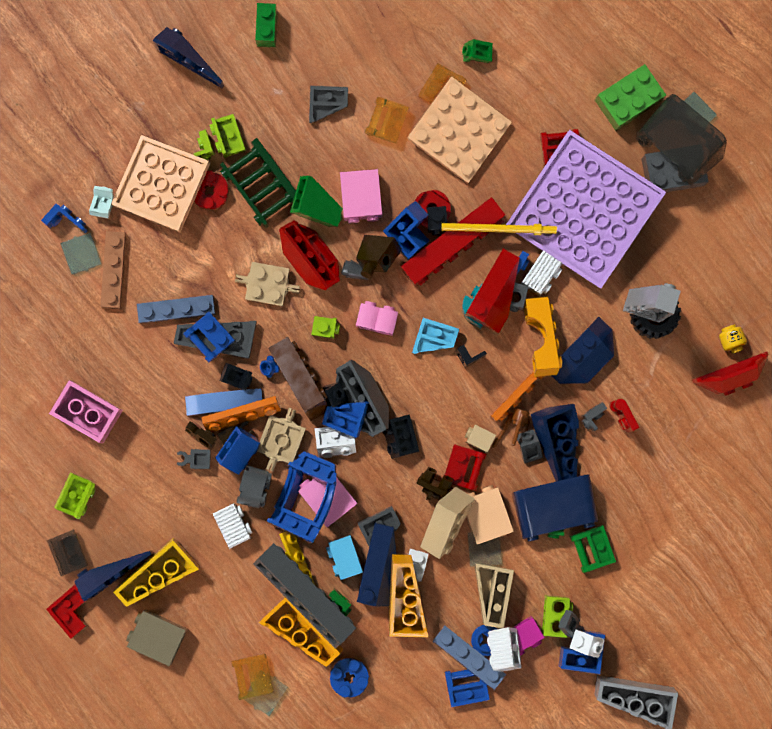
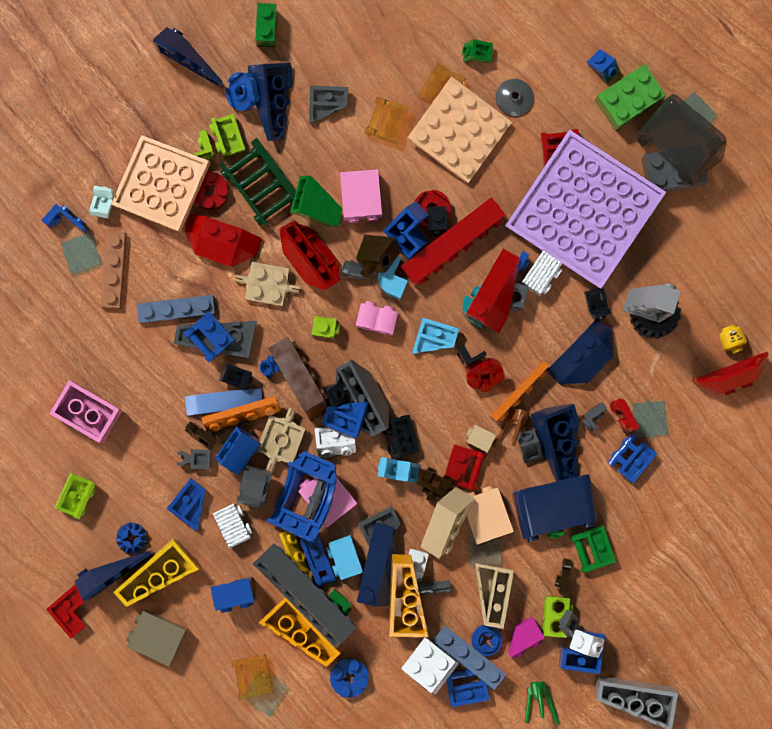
clear smoke plate [47,530,88,576] -> none
yellow bar [441,223,557,235] -> none
white brick [487,627,521,672] -> none
light orange arch [523,297,562,377] -> none
none -> blue gear [116,523,147,554]
none -> blue wing [167,477,206,531]
none -> red wedge [184,214,262,267]
none -> blue brick [210,576,257,613]
none -> blue plate [226,72,260,111]
none -> dark blue wedge [248,63,293,141]
none -> blue plate [299,534,337,588]
none -> dark grey pin [303,480,327,520]
none -> medium azure brick [378,256,408,300]
none -> medium azure brick [378,457,421,483]
none -> white brick [401,637,459,694]
none -> dark grey axle [418,580,451,596]
none -> red plate [466,358,505,392]
none -> dark grey dish [496,79,533,116]
none -> green plant [525,681,559,725]
none -> dark brown plate [554,558,572,593]
none -> black bracket [584,287,611,319]
none -> blue bracket [587,49,620,82]
none -> blue plate [607,433,657,483]
none -> clear light blue piece [632,400,668,438]

